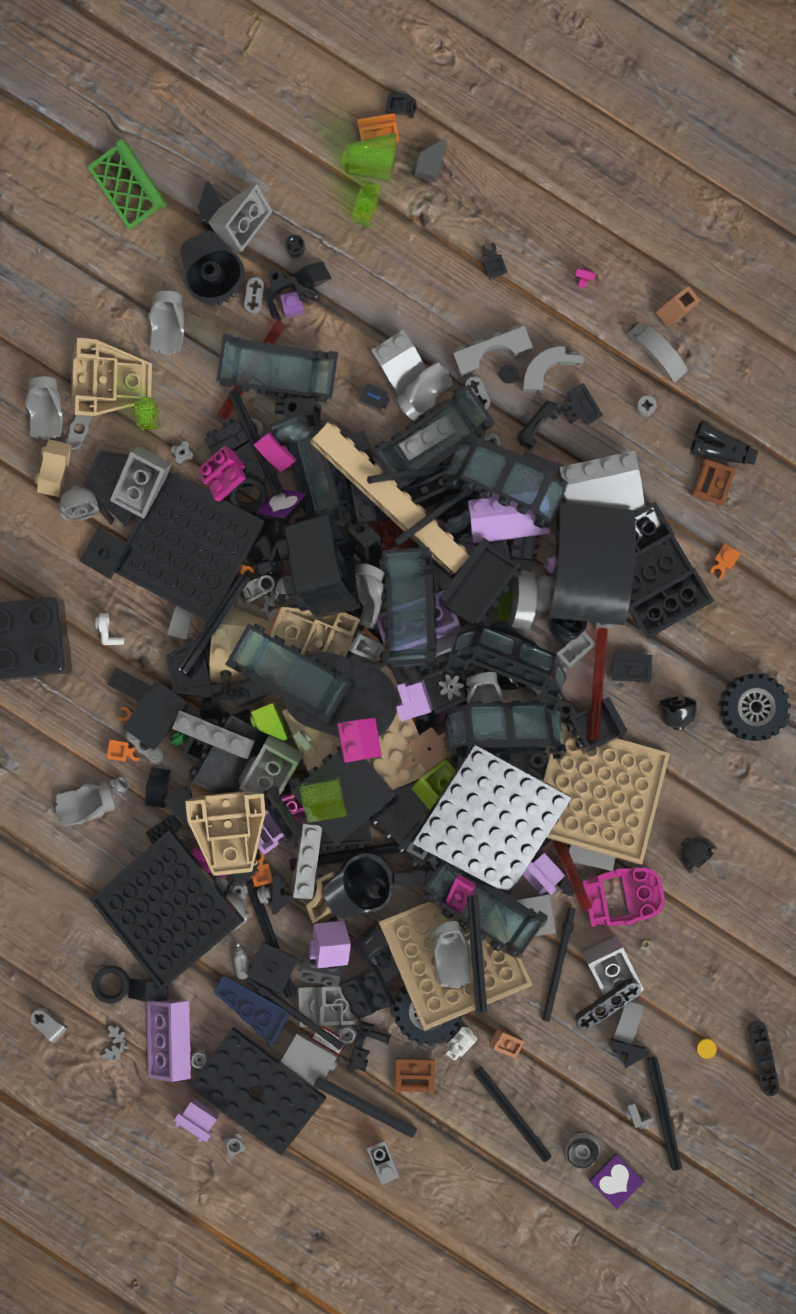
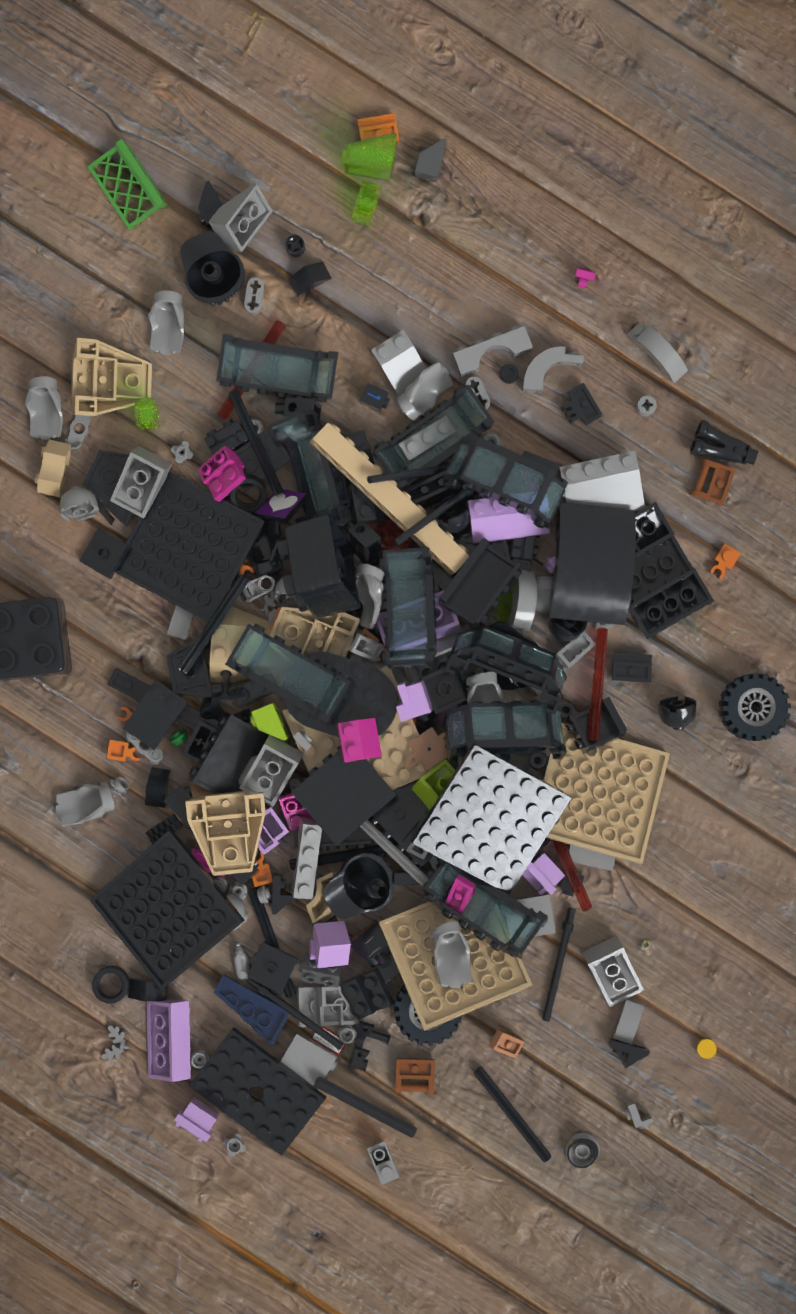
light grey piece [30,1007,68,1043] -> none
white plate [96,613,125,645] -> none
light grey arch [172,711,255,759] -> none
dark pink slope [254,432,296,472] -> none
black plate [262,786,302,841] -> none
black piece [265,269,319,321] -> none
medium lavender brick [281,292,304,318] -> none
clear neon green slope [300,777,347,823] -> none
black bracket [385,93,417,118] -> none
light grey plant [439,675,464,700] -> none
white hips [446,1027,478,1060] -> none
black axle [467,895,487,1013] -> none
black plate [482,242,507,279] -> none
black piece [517,401,561,449] -> none
black beam [575,978,641,1031] -> none
dark pink slope [582,868,665,927] -> none
tile [589,1153,644,1209] -> none
black axle [647,1056,682,1171] -> none
nougat slope [656,286,700,328] -> none
black cylinder [679,836,717,874] -> none
black beam [748,1021,779,1096] -> none
none -> light grey axle [360,820,429,886]

